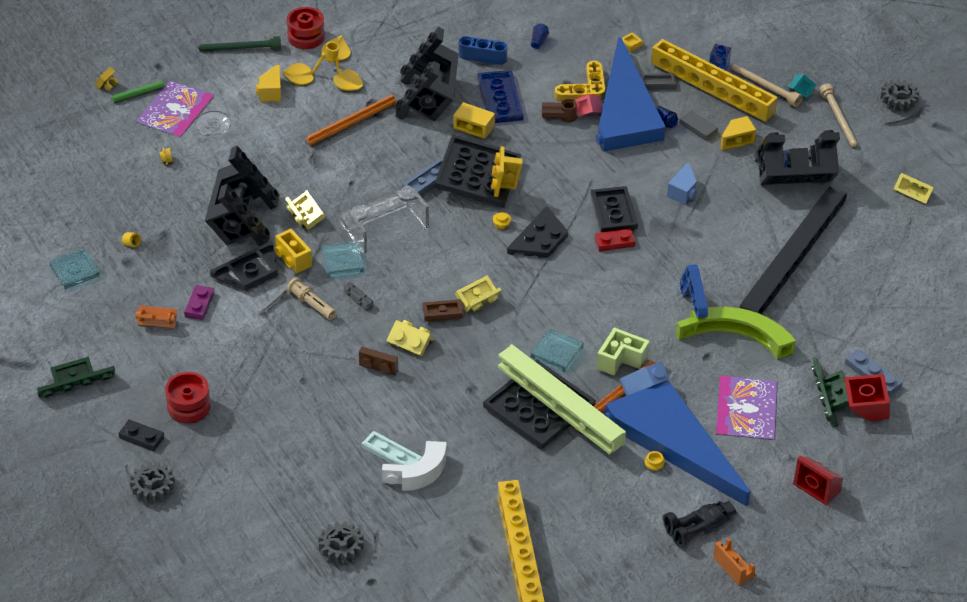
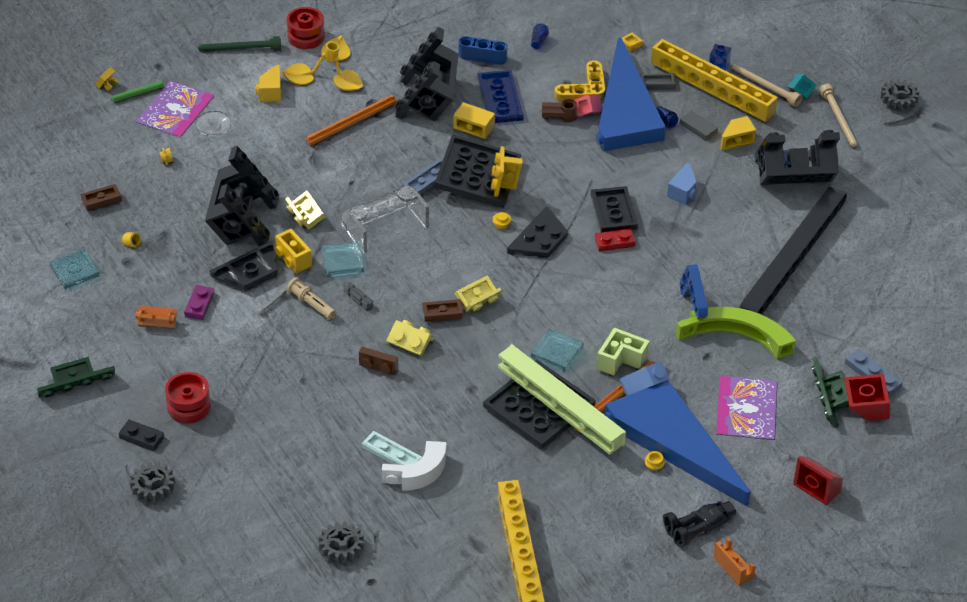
light yellow slope [894,173,934,204] -> none
none -> reddish brown plate [80,184,122,211]

